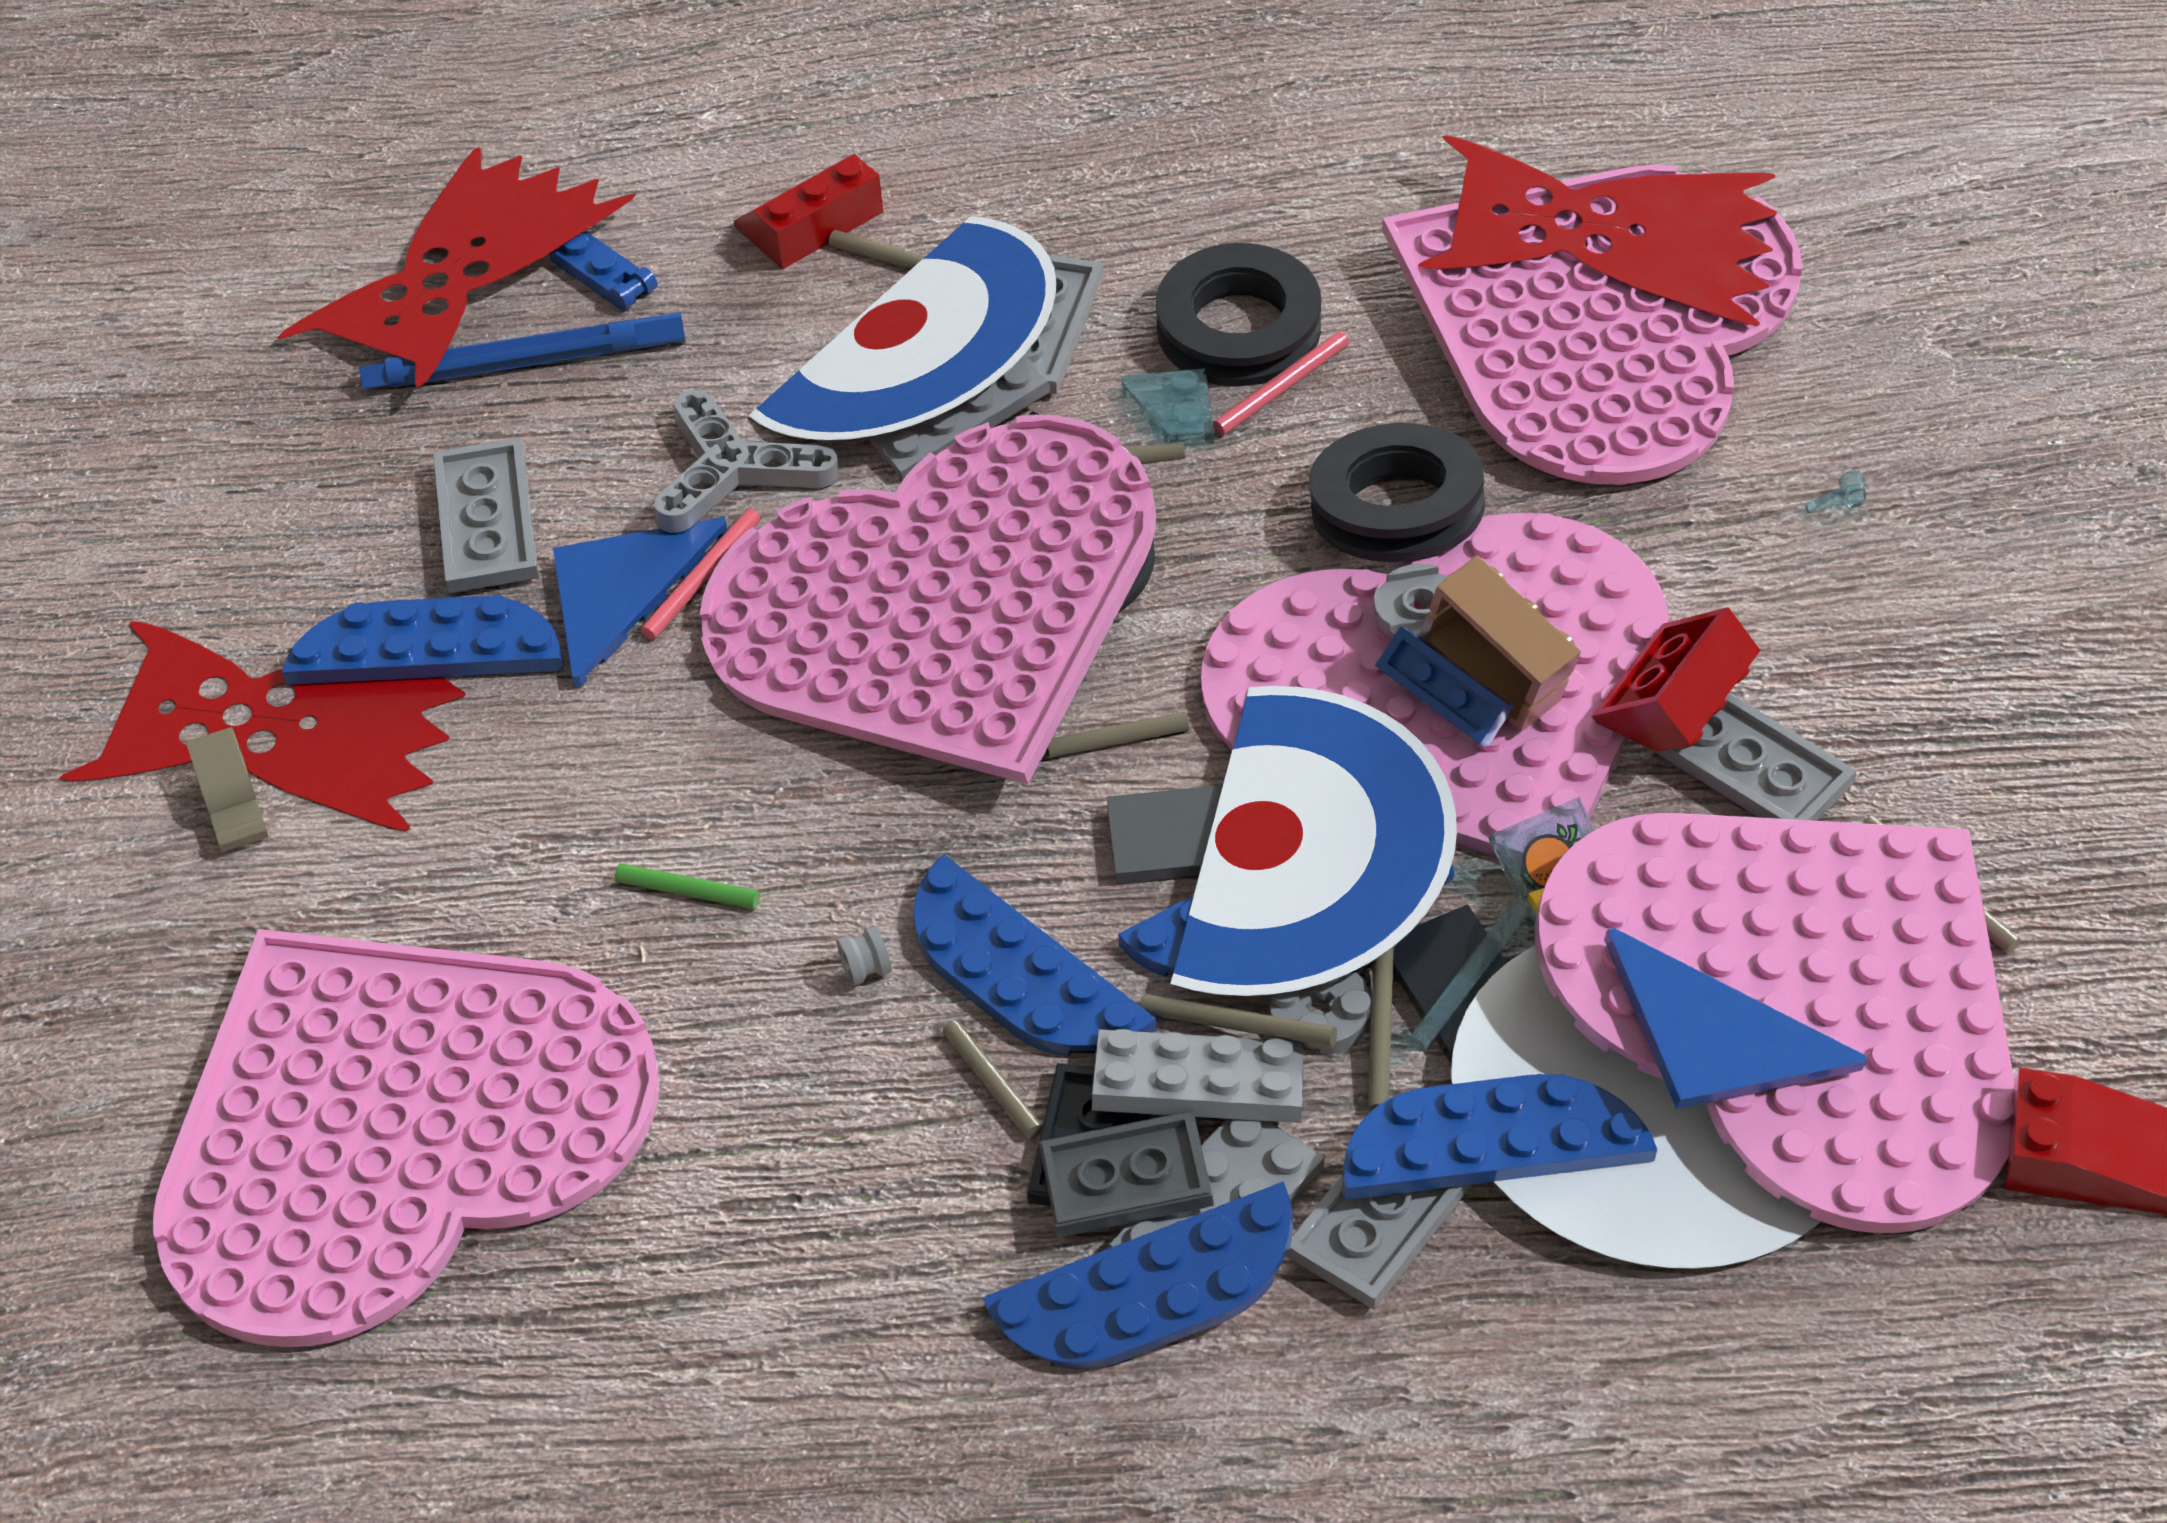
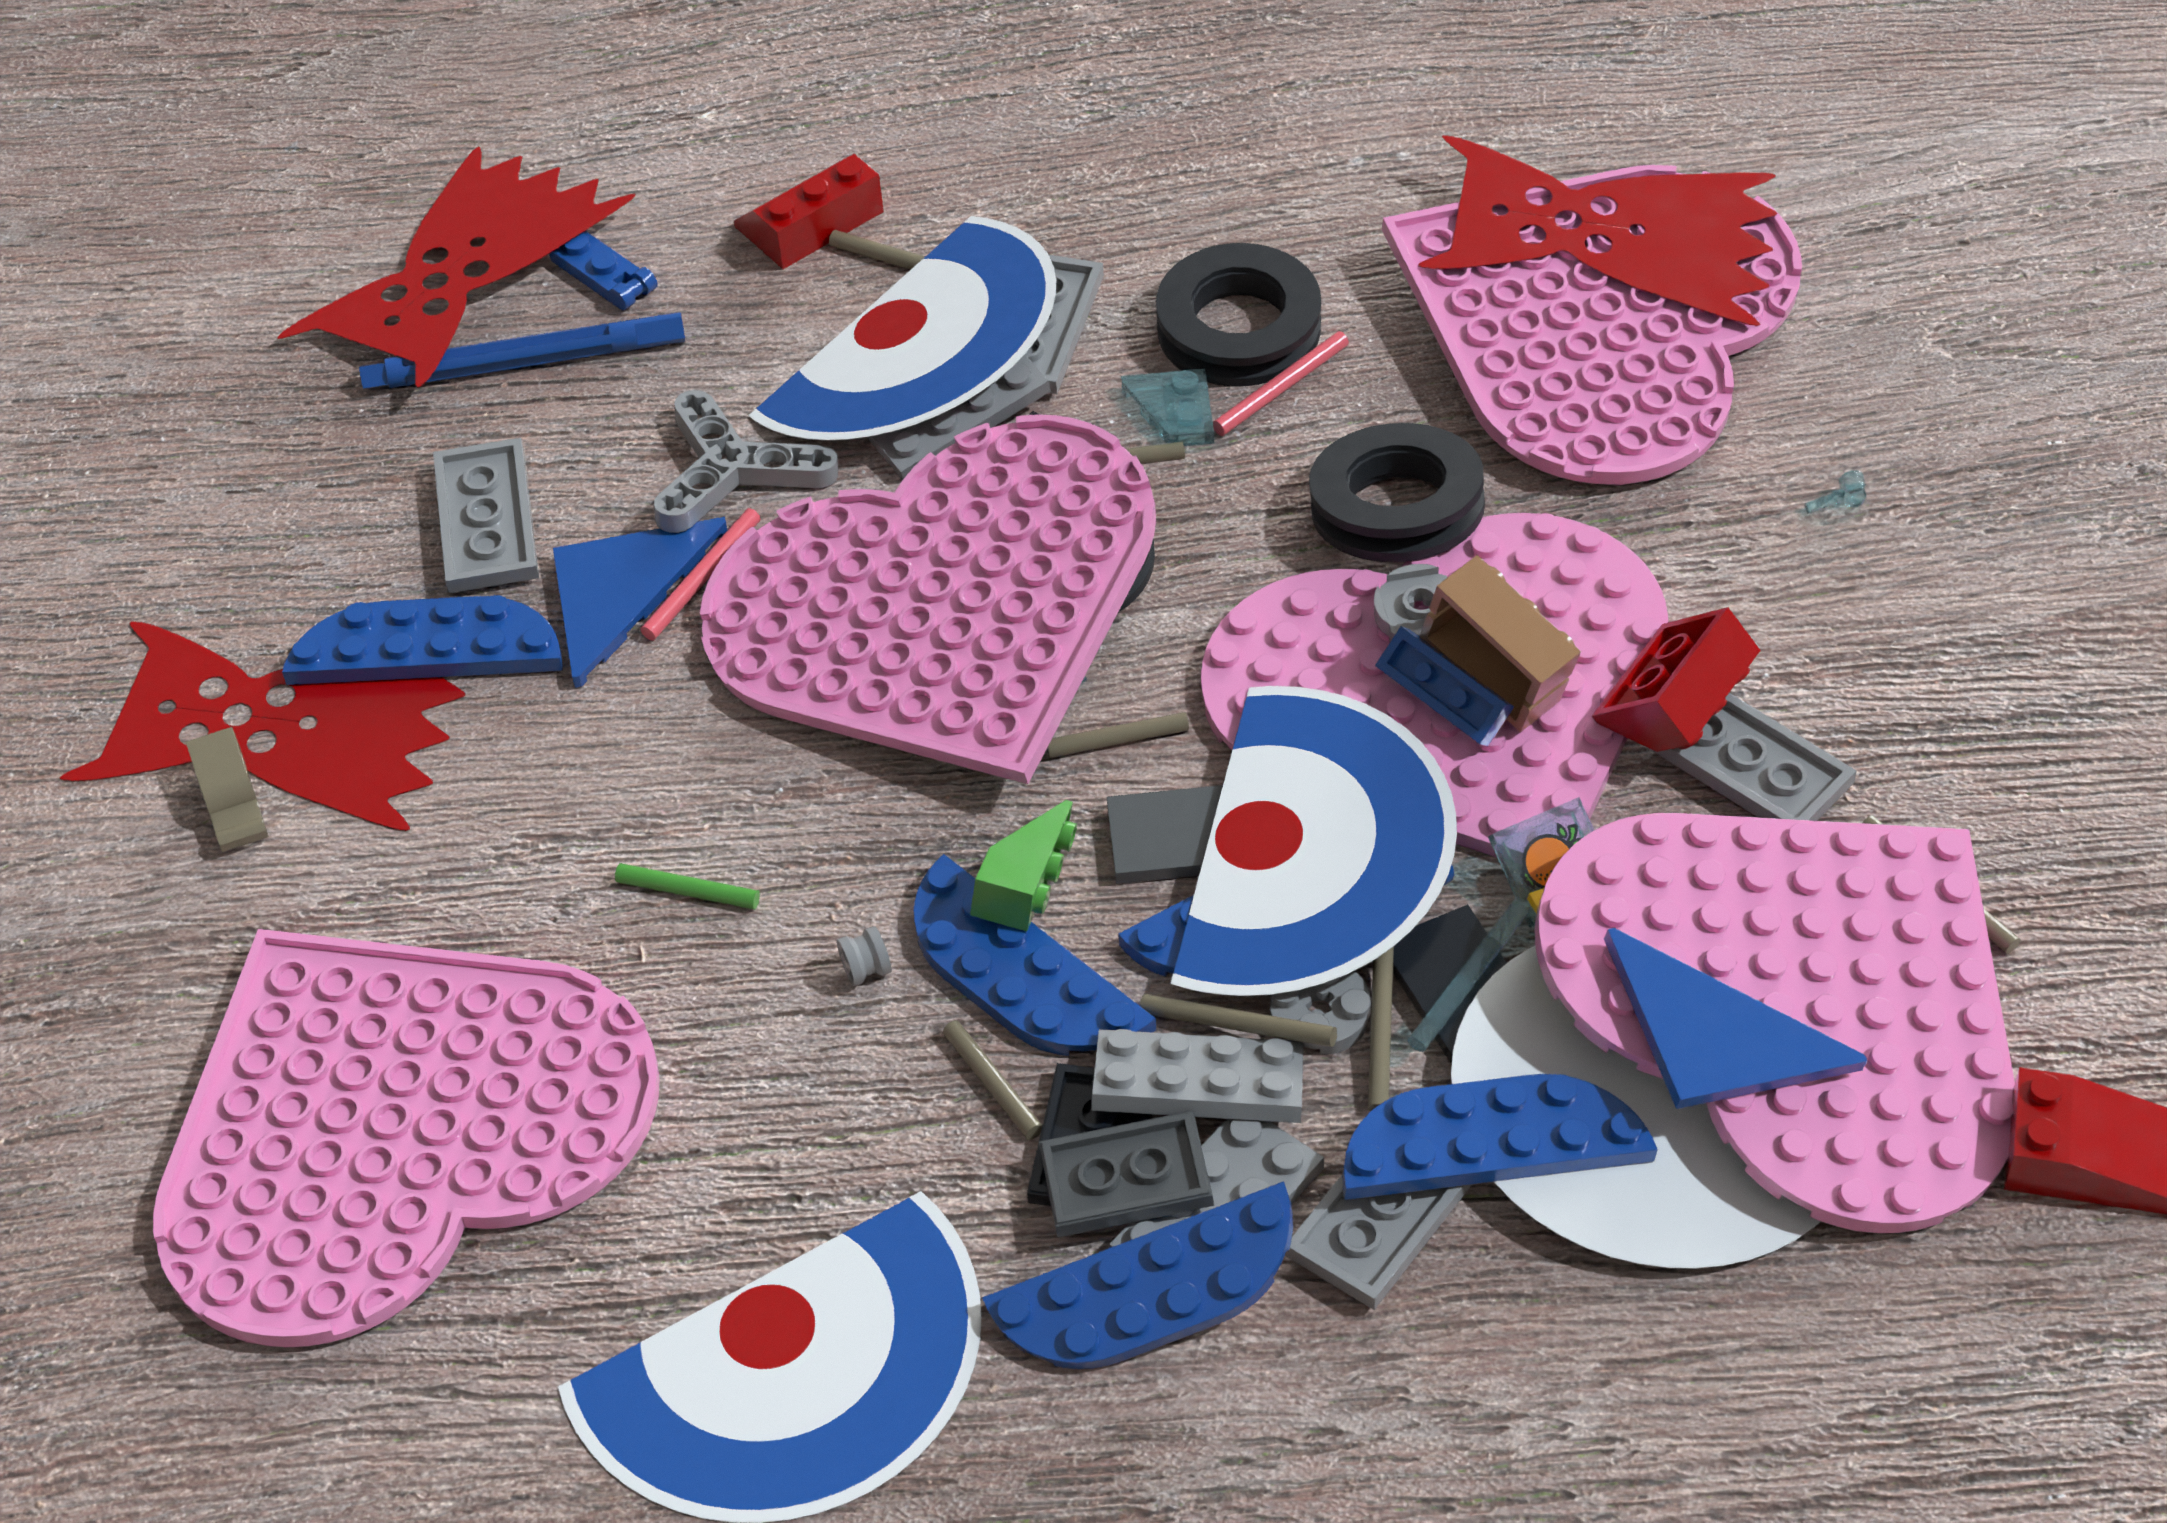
none -> sticker [558,1191,982,1523]
none -> bright green slope [970,800,1077,931]

